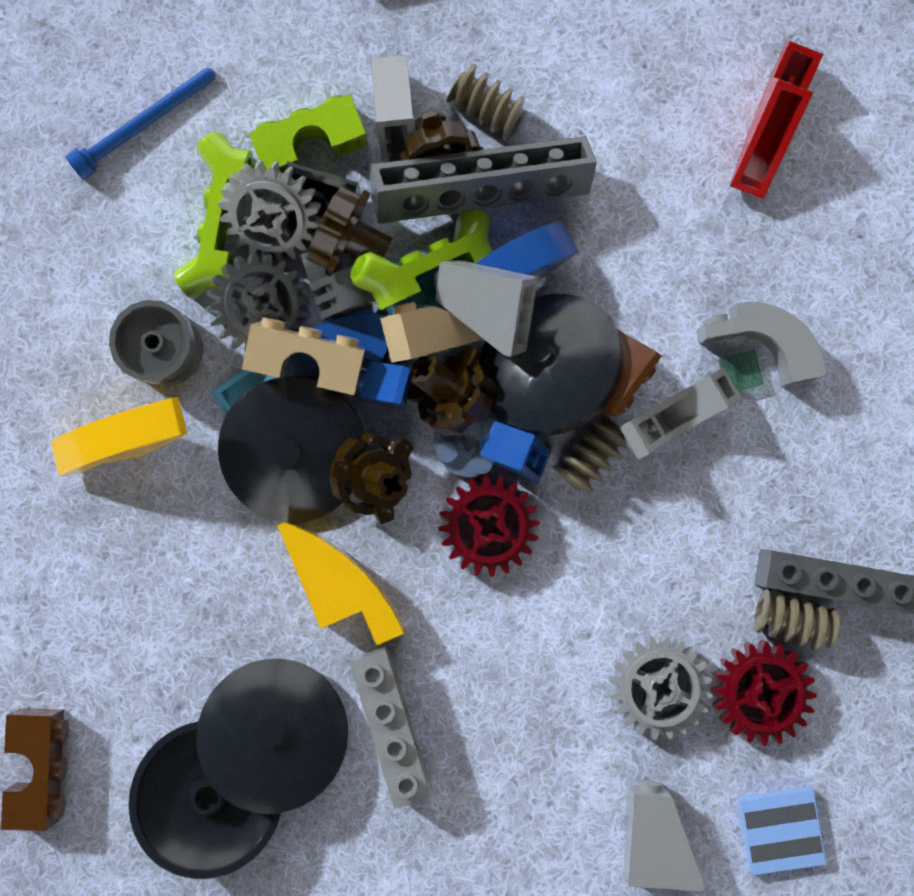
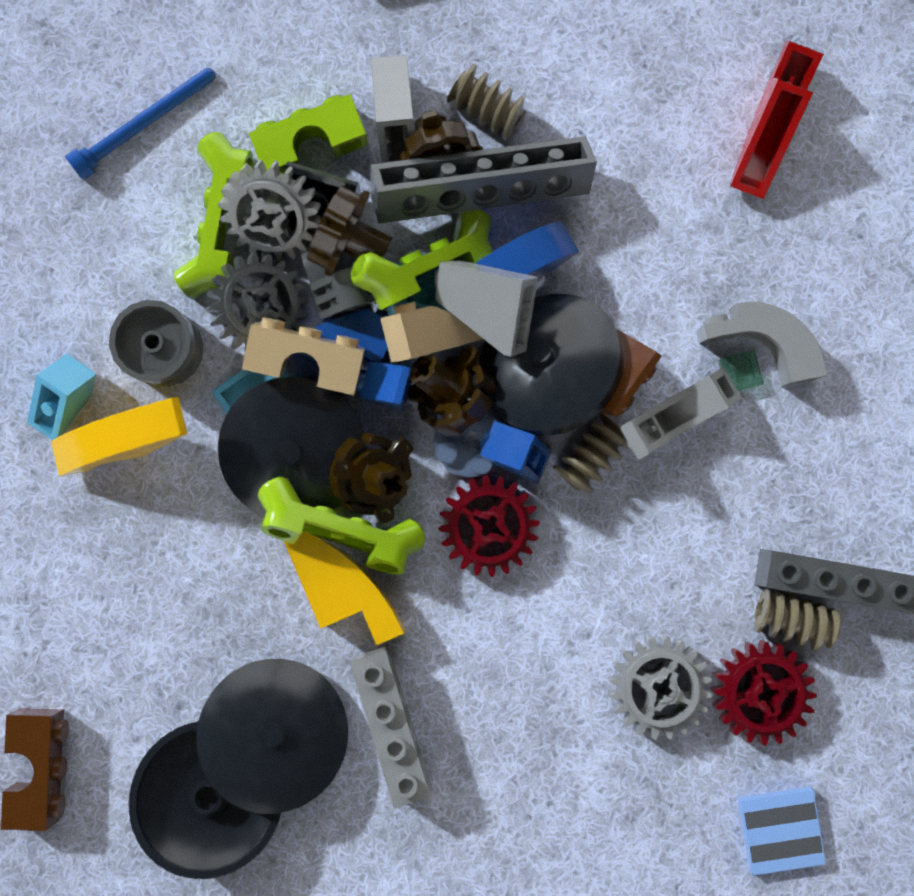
light grey slope [623,780,705,892] -> none
none -> medium azure slope [27,354,97,440]
none -> lime plate [258,477,426,575]

